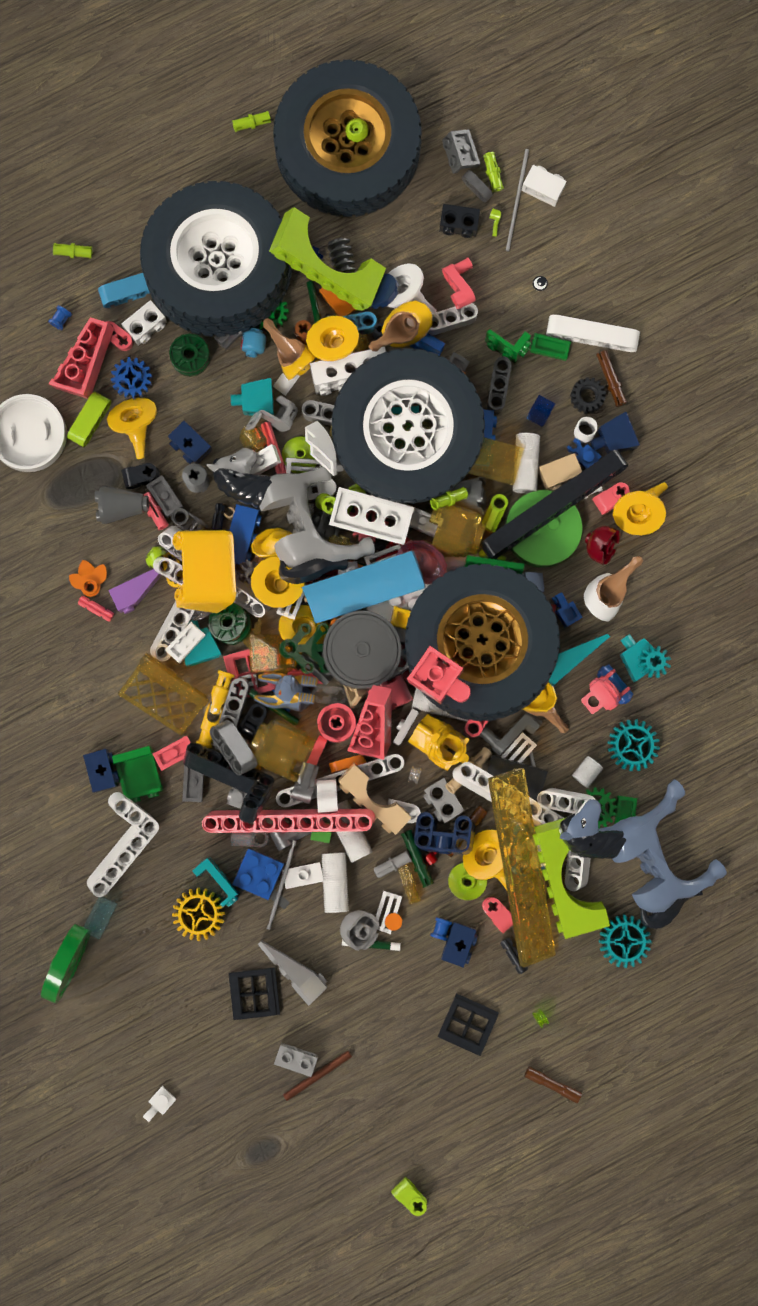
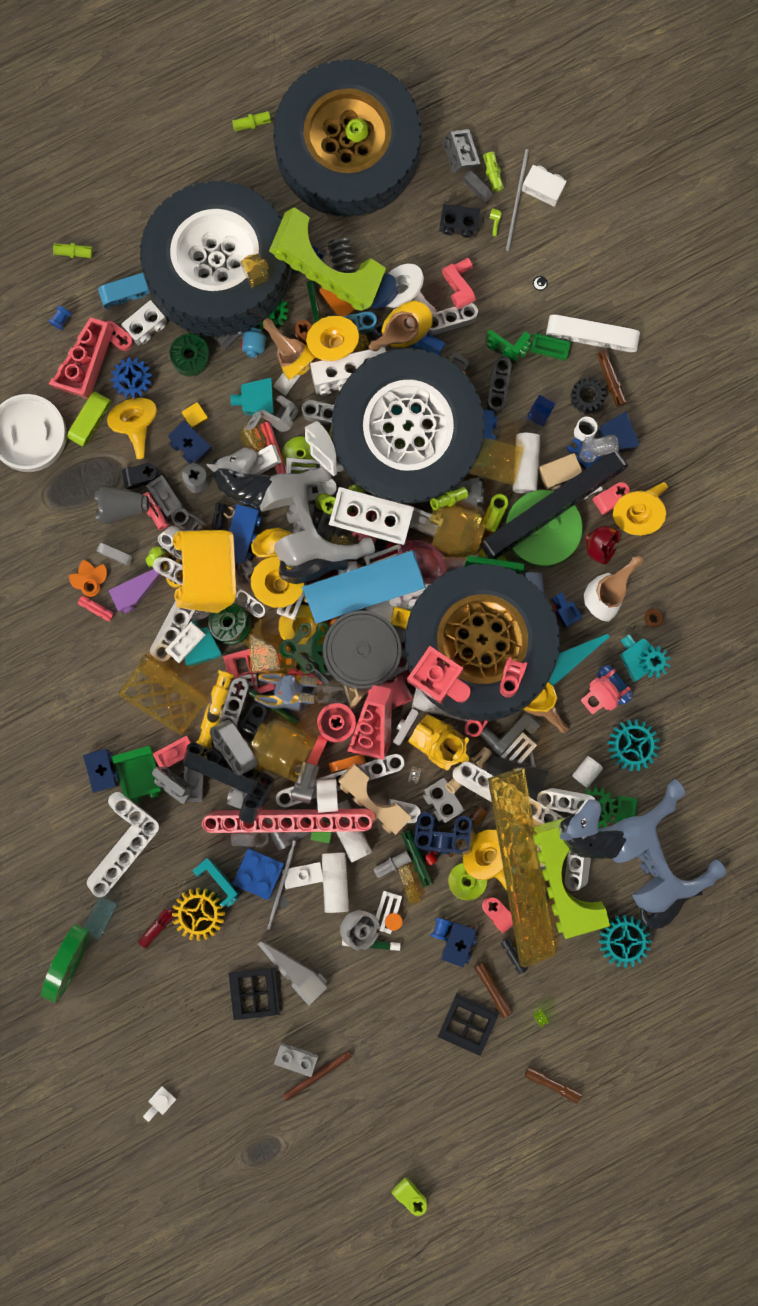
none -> light grey beam [96,543,133,566]
none -> dark red piece [137,908,174,949]
none -> dark grey bracket [152,766,195,804]
none -> yellow tile [182,402,208,429]
none -> clear yellow brick [241,253,269,288]
none -> reddish brown piece [473,962,513,1019]
none -> coral piece [500,657,527,698]
none -> clear piece [579,435,619,463]
none -> reddish brown plate [644,609,664,628]

